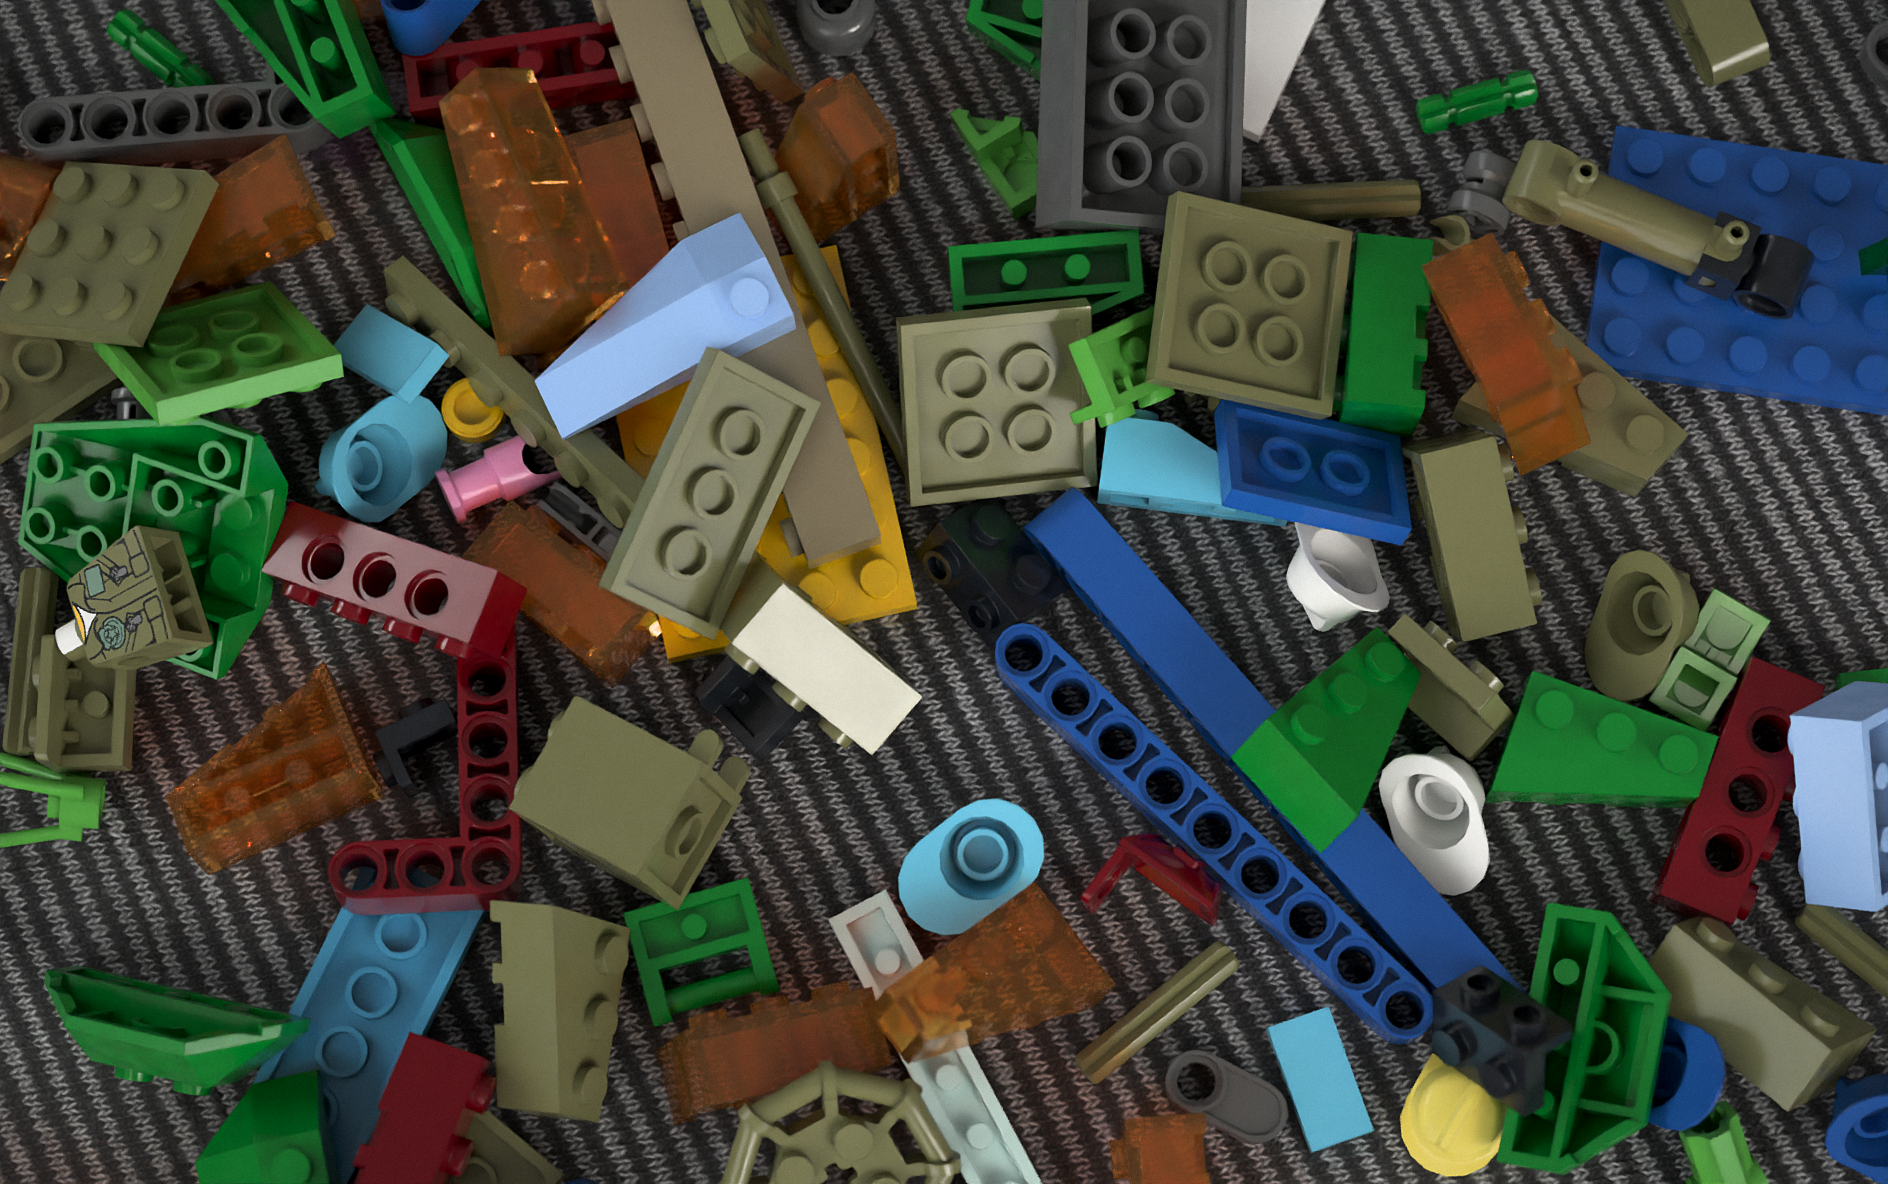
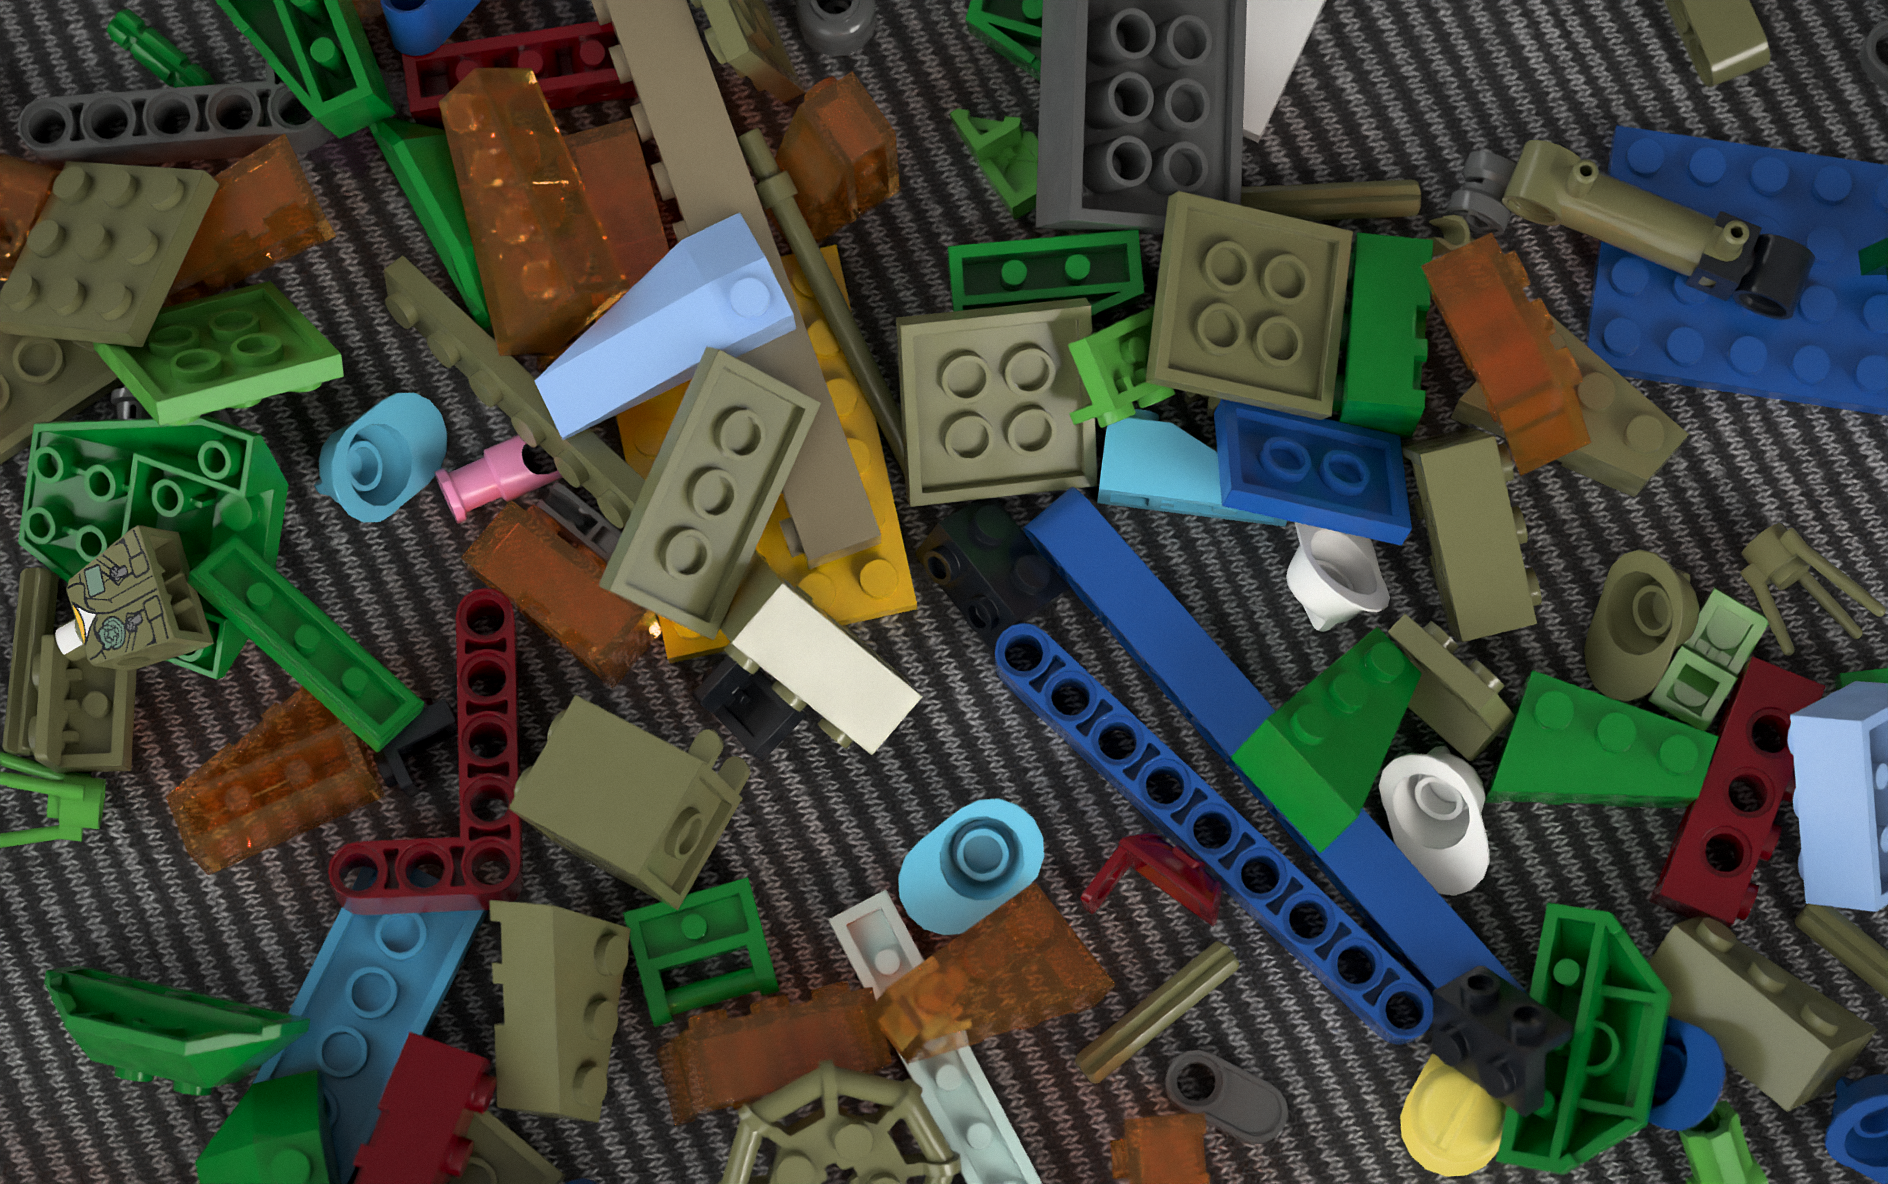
dark red brick [261,501,528,662] -> none
medium azure tile [333,304,449,405] -> none
yellow tile [441,378,507,443] -> none
medium azure tile [1266,1006,1374,1153] -> none
green axle [1416,69,1538,134] -> none
none -> green tile [187,533,425,753]
none -> olive plant [1740,523,1886,656]

